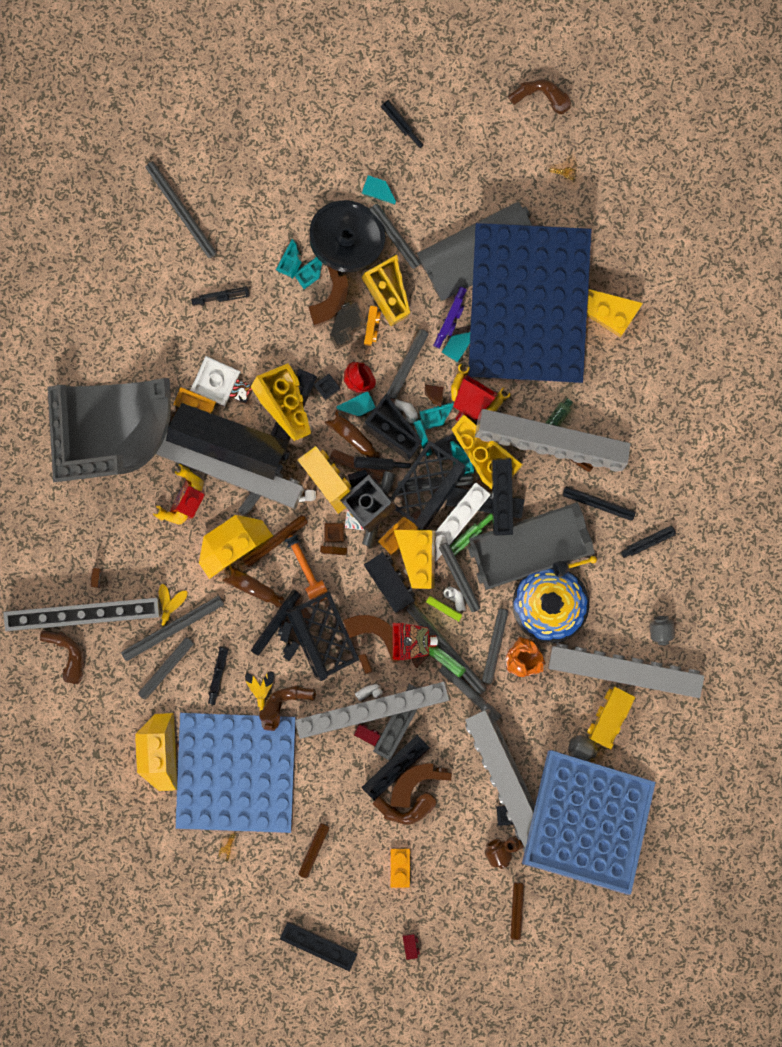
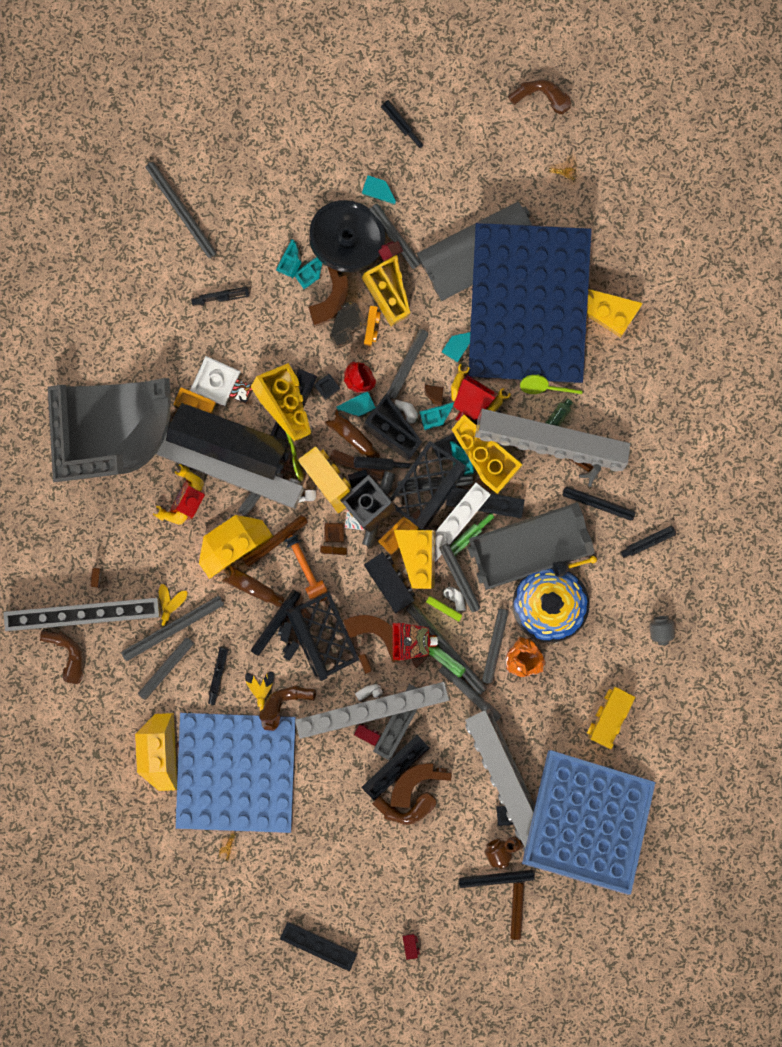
reddish brown axle [298,823,329,878] -> none
light orange plate [390,848,410,888] -> none
teal tile [414,420,433,456] -> none
dark purple plate [433,287,467,349] -> none
black plate [491,458,513,536] -> none
light grey brick [548,643,704,698] -> none
dark grey head [568,735,598,762] -> none
none -> lime piece [286,433,303,482]
none -> dark red piece [378,241,403,261]
none -> black axle [459,870,535,888]
none -> lime piece [520,375,583,394]
none -> dark grey bar [579,465,601,487]

